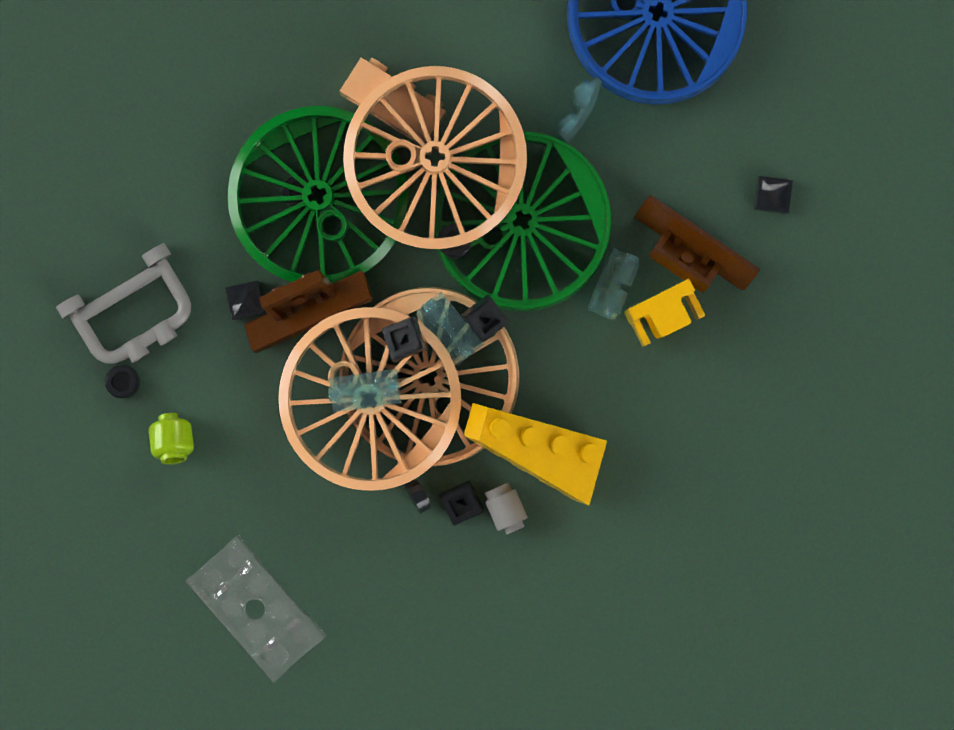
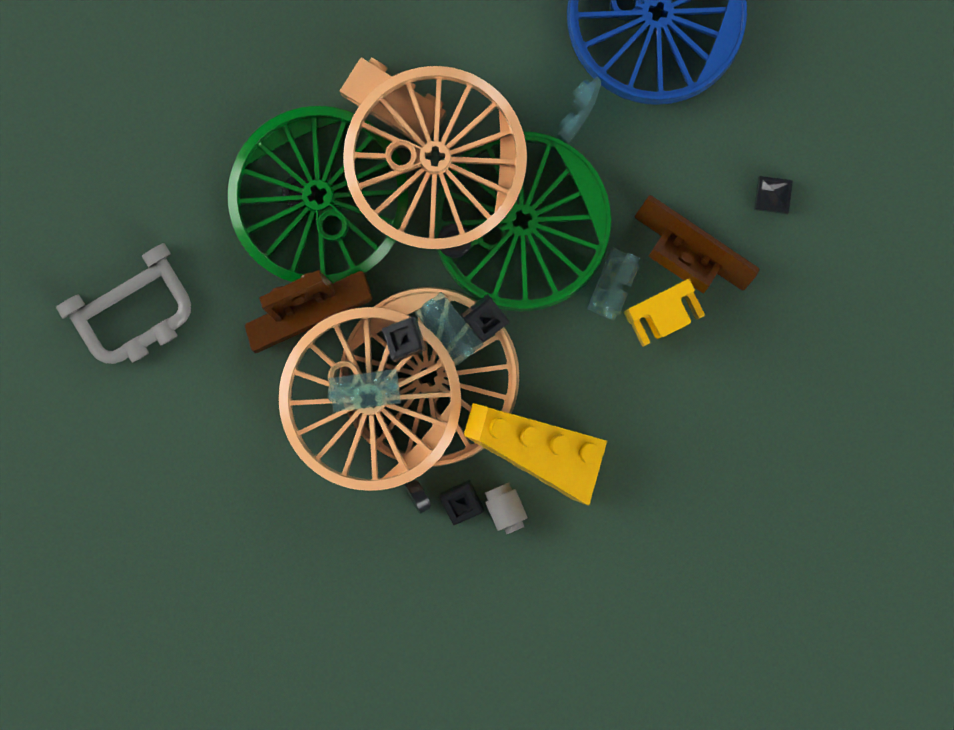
black tile [105,365,140,398] -> none
lime head [148,413,194,464] -> none
clear piece [185,535,326,682] -> none
black tile [225,281,266,320] -> none

